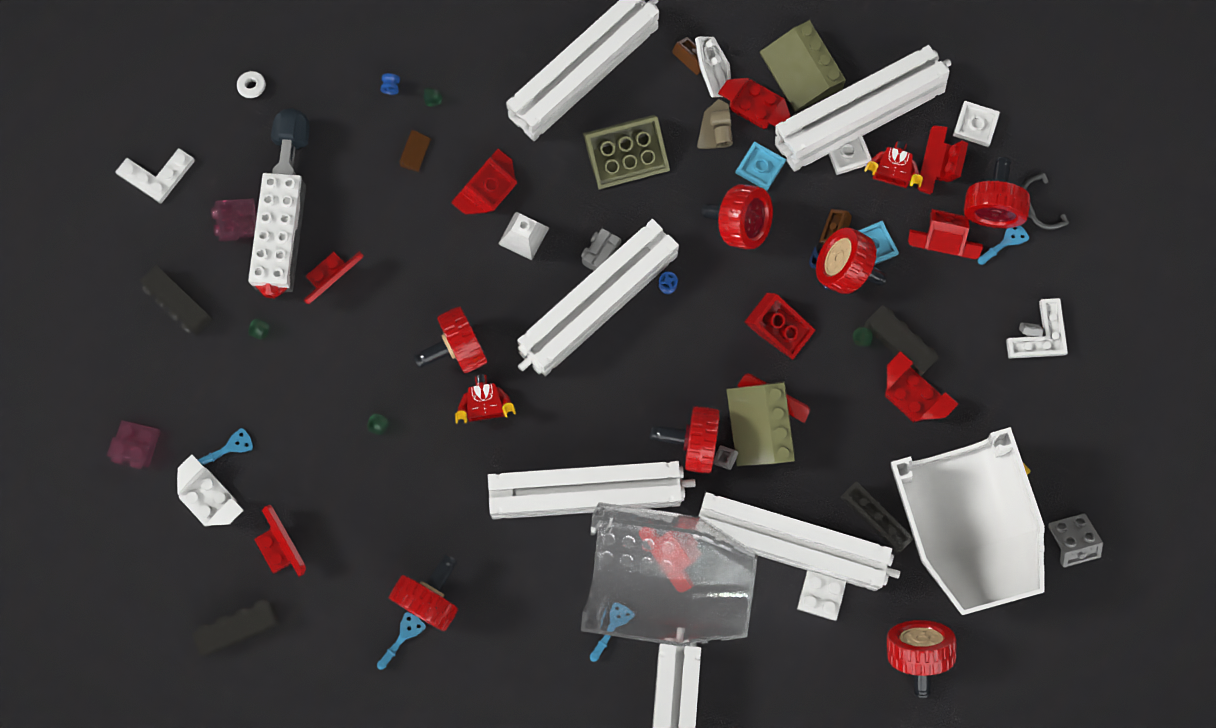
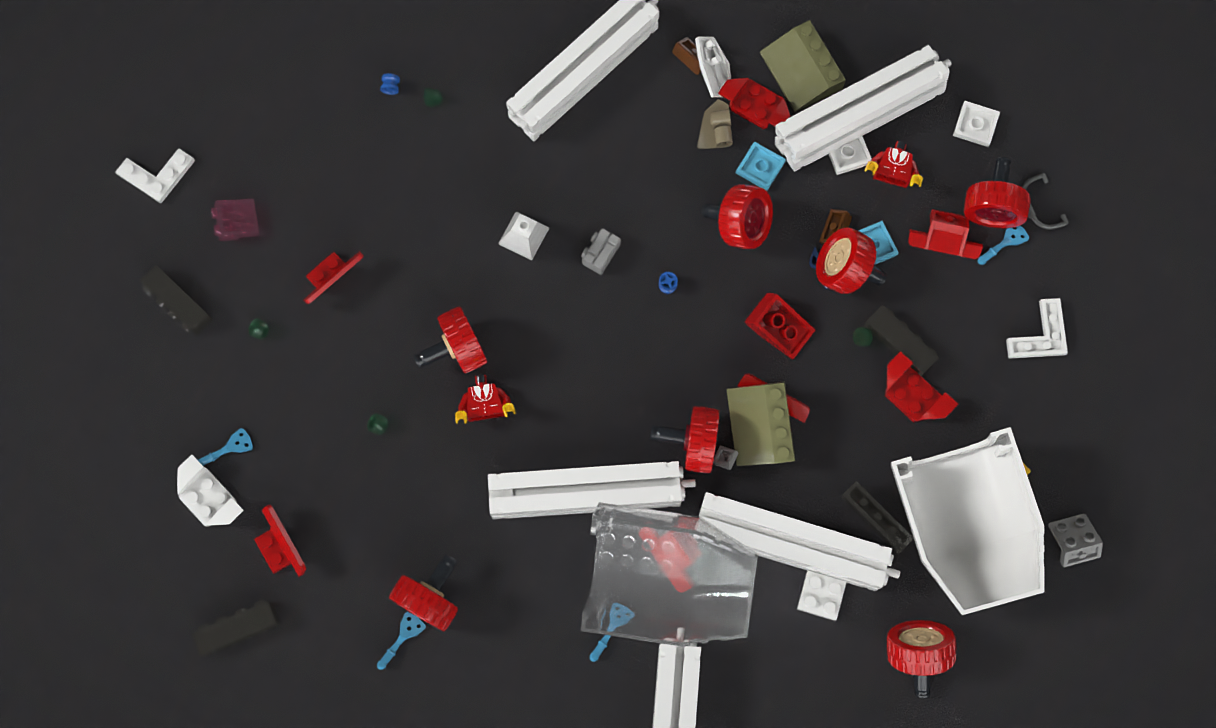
clear pink plate [107,420,160,469] -> none
white piece [237,71,266,98] -> none
white piece [248,108,310,298] -> none
reddish brown slope [399,130,431,172] -> none
red piece [451,148,518,214] -> none
white brick [517,219,679,377] -> none
olive slope [583,115,670,189] -> none
red plate [918,126,968,194] -> none
light grey tile [1019,322,1043,337] -> none

